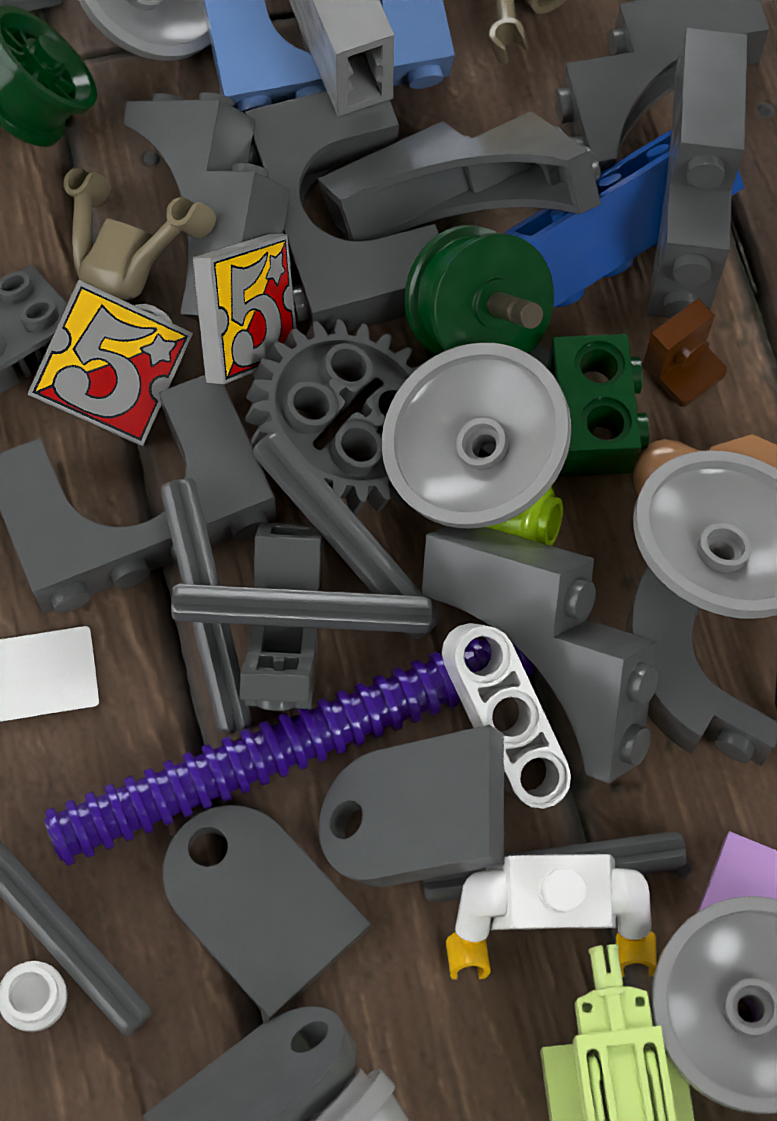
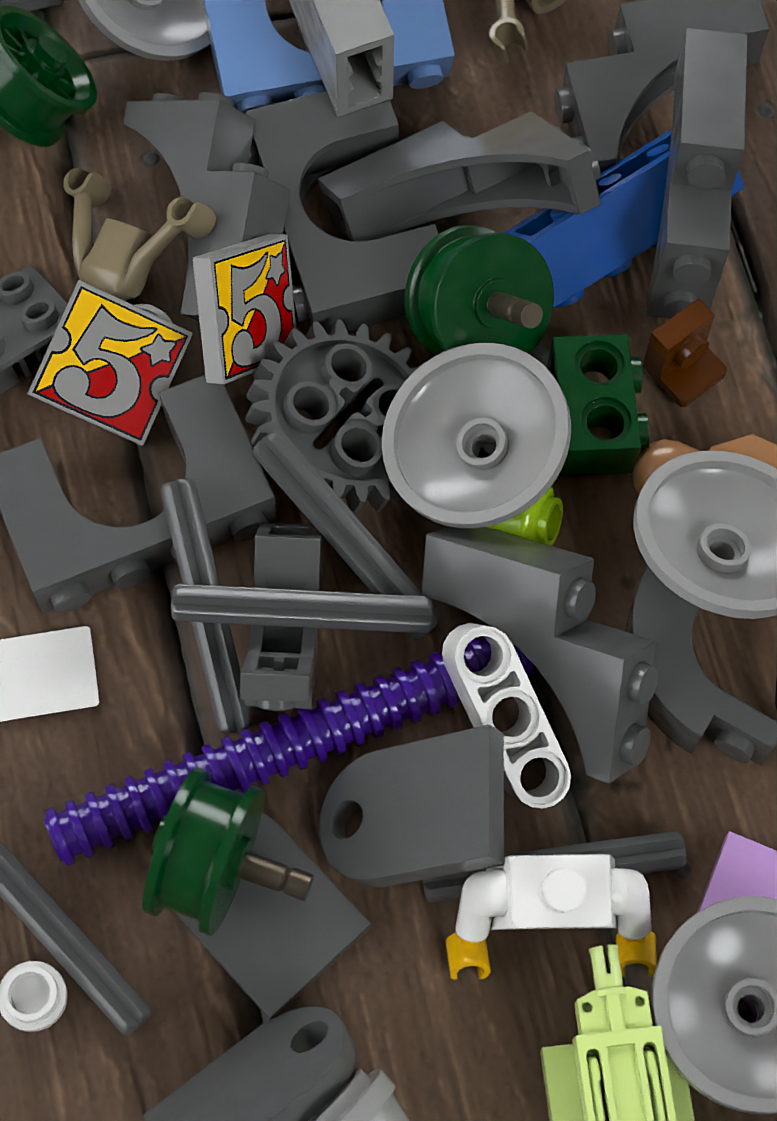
none -> dark green wheel [142,767,314,936]

